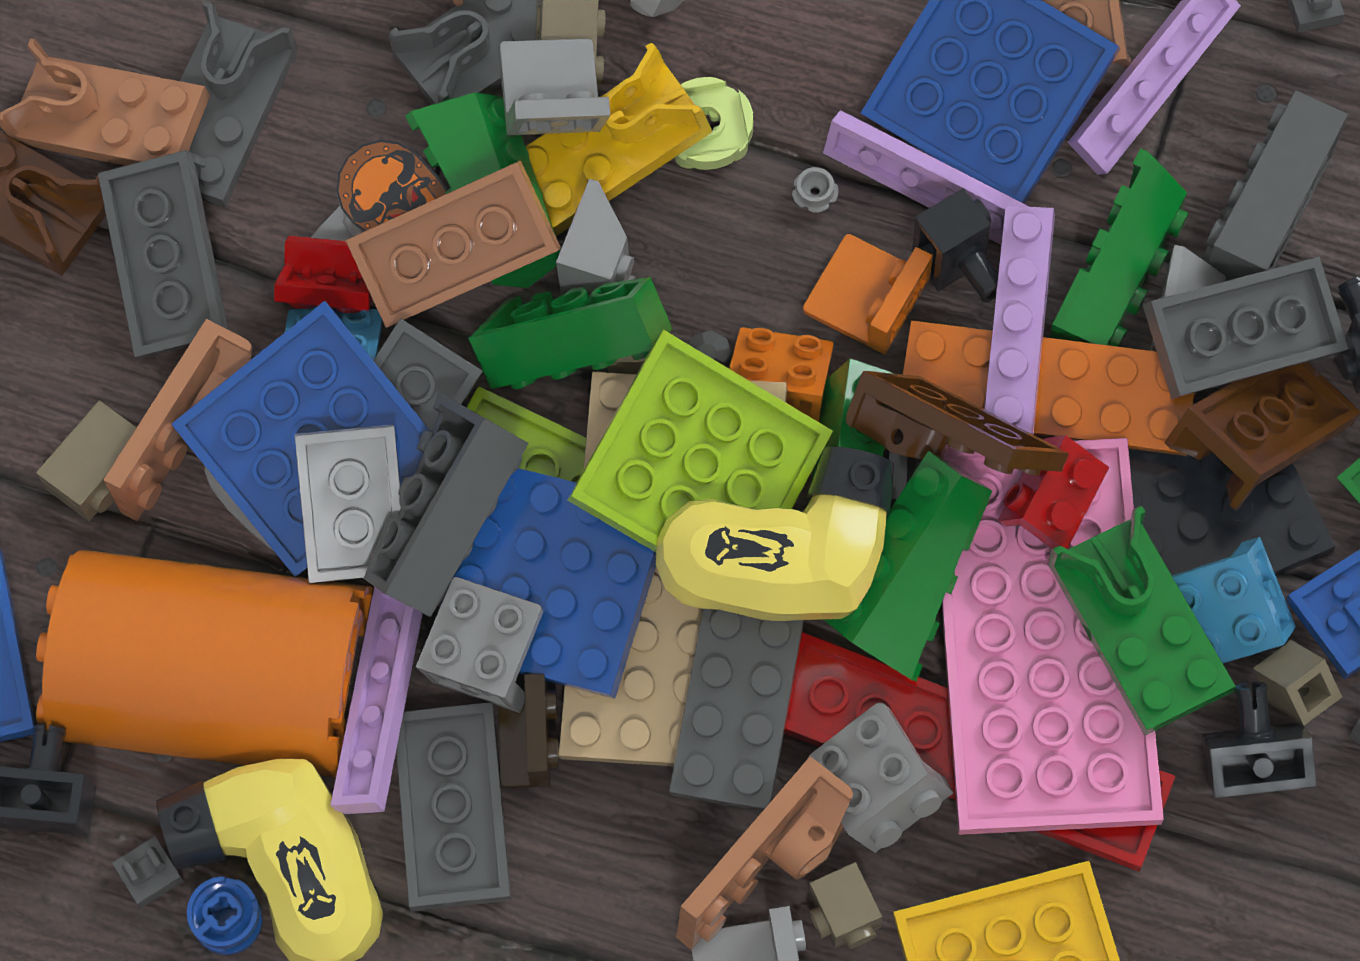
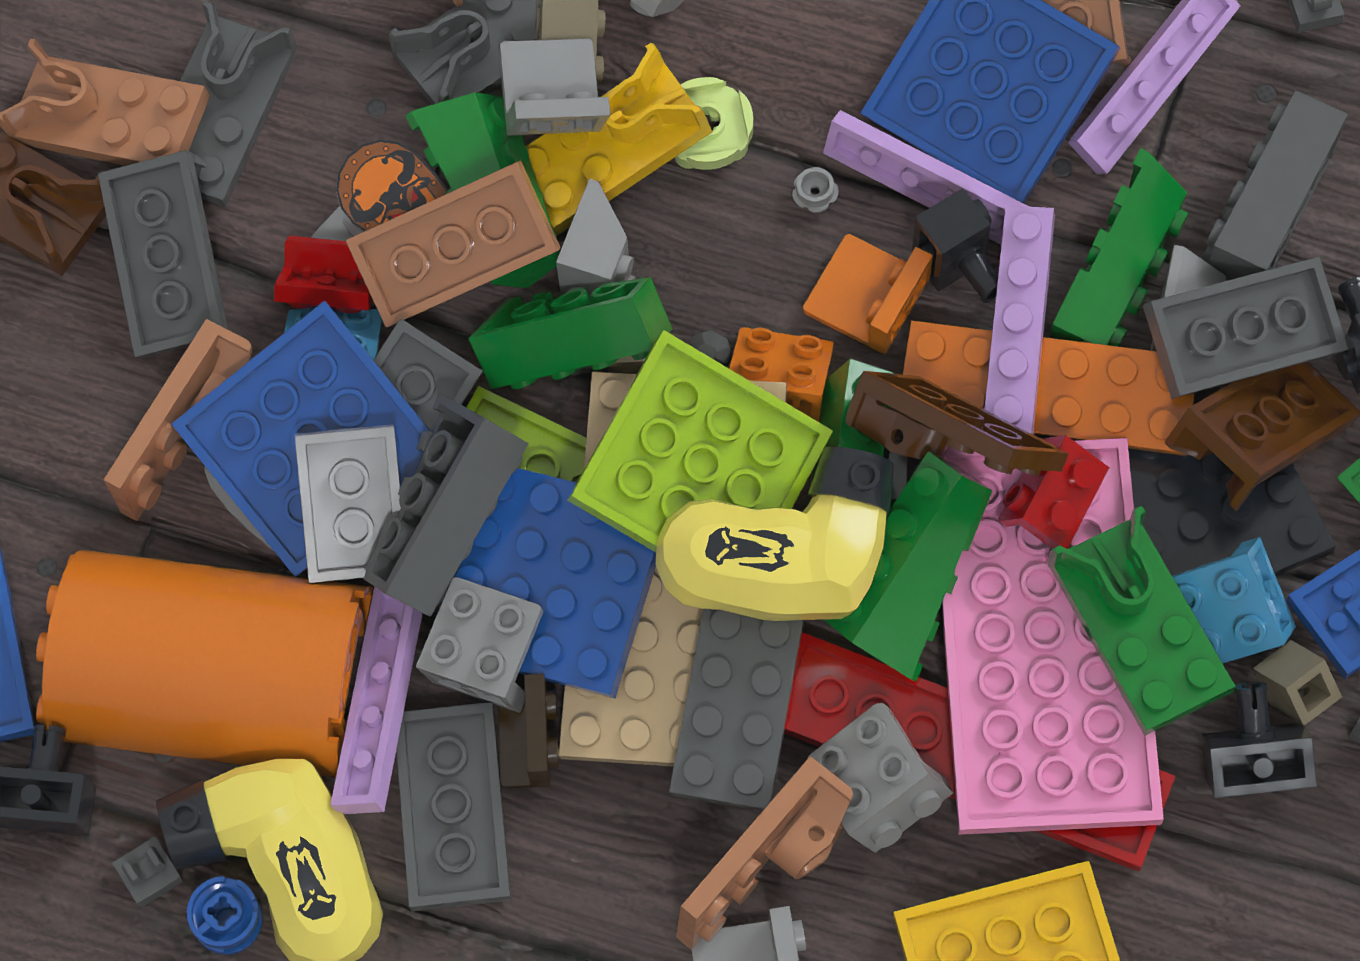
dark tan brick [36,400,136,522] -> none
dark tan brick [809,862,882,949] -> none

